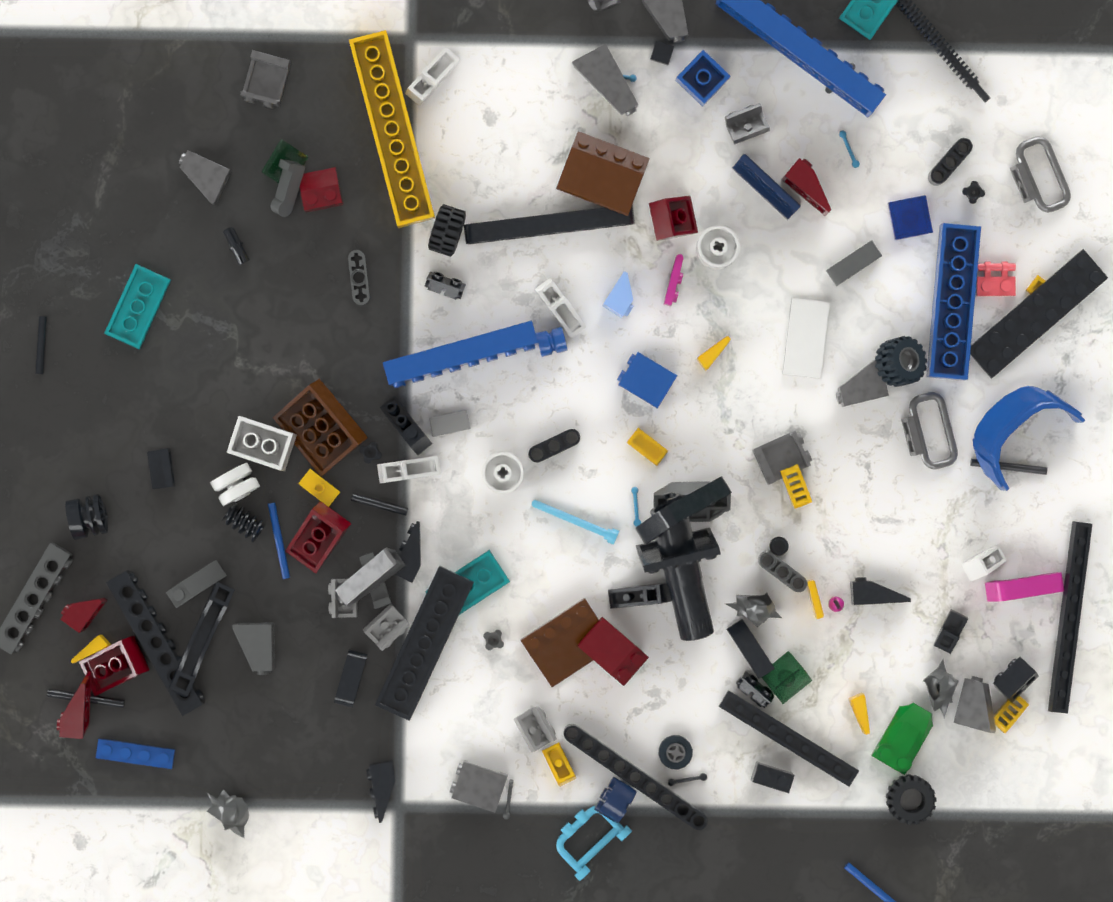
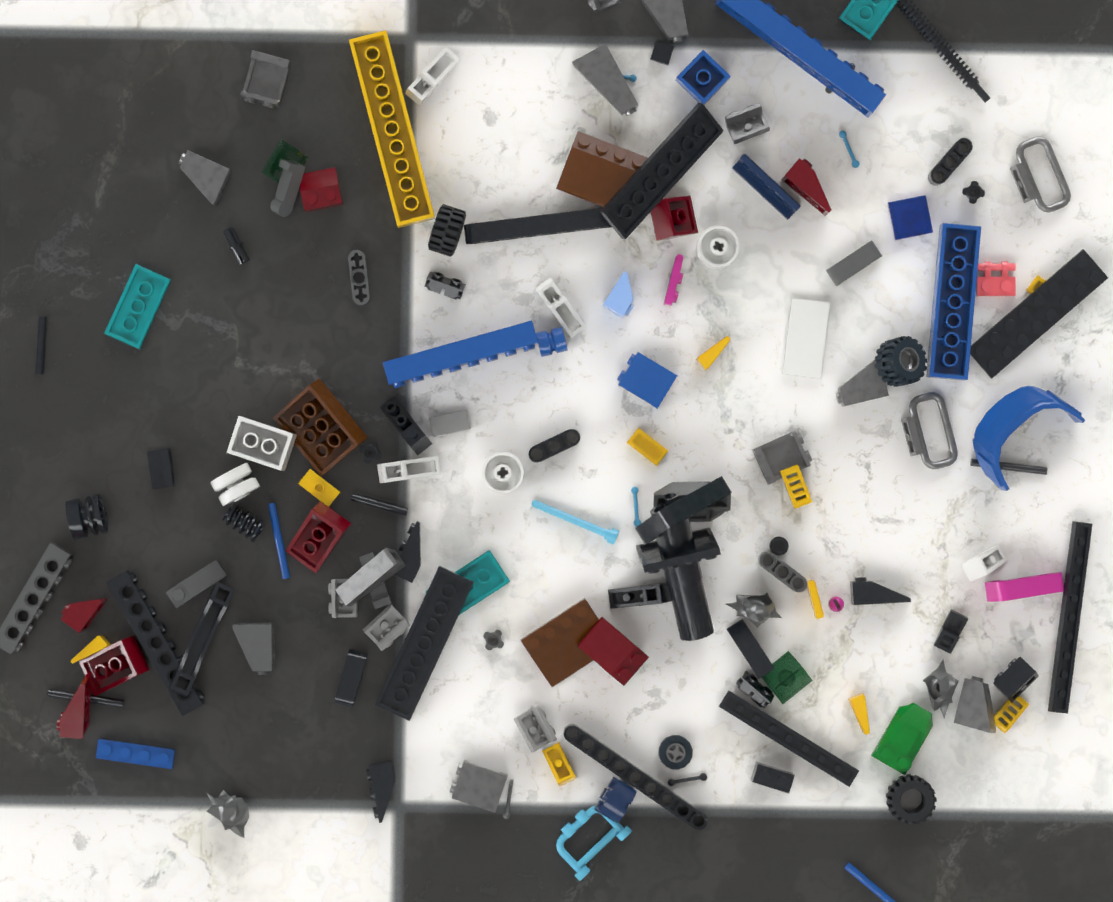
none -> black plate [599,103,724,239]

